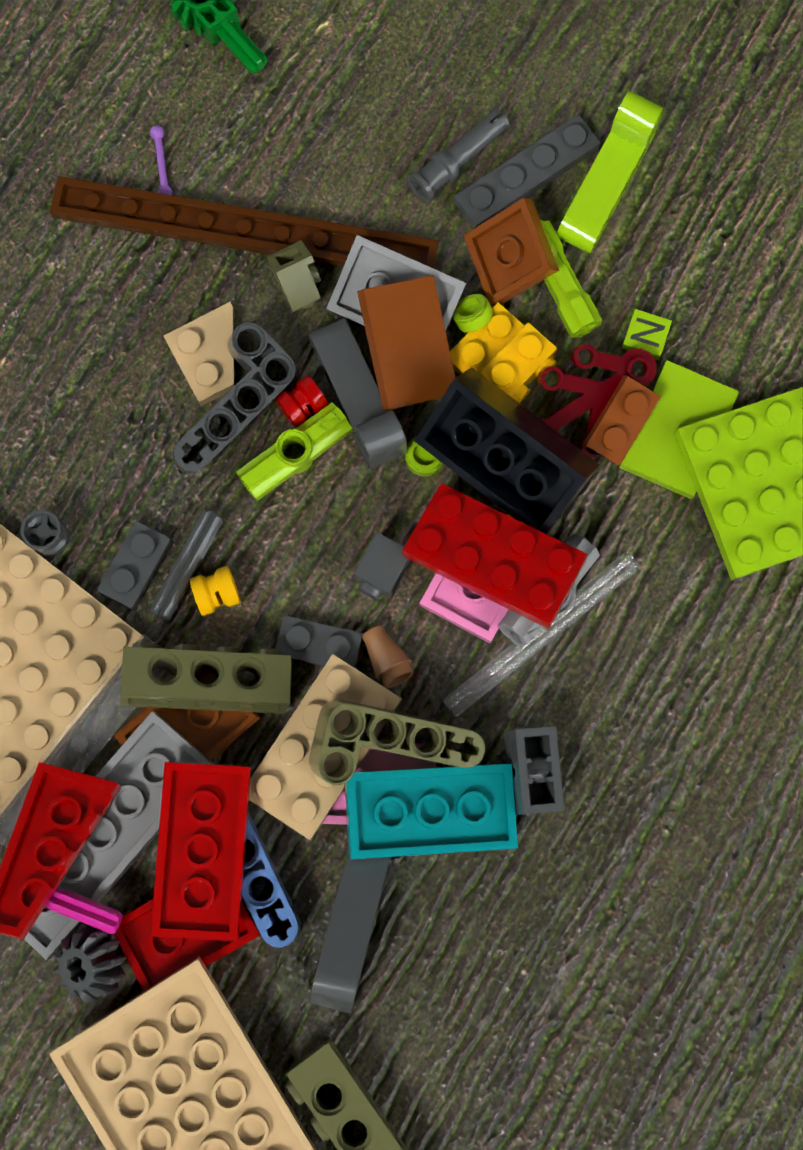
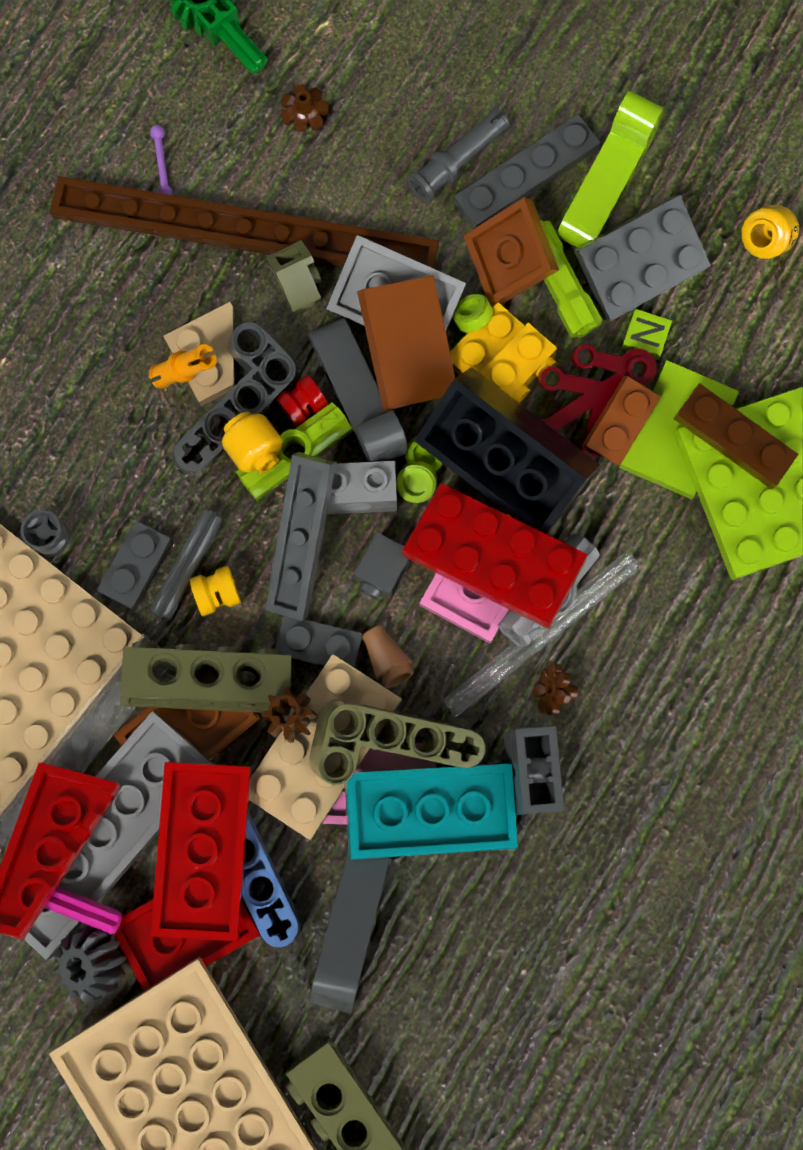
none -> light orange pin [149,344,217,389]
none -> yellow head [222,411,283,474]
none -> reddish brown gear [261,687,317,743]
none -> dark grey plate [265,452,336,621]
none -> reddish brown plant [281,84,329,132]
none -> light grey brick [327,461,397,514]
none -> lime tile [396,461,437,503]
none -> reddish brown plant [533,663,578,716]
none -> dark grey plate [574,195,711,321]
none -> reddish brown plate [673,383,799,490]
none -> yellow head [741,205,799,259]

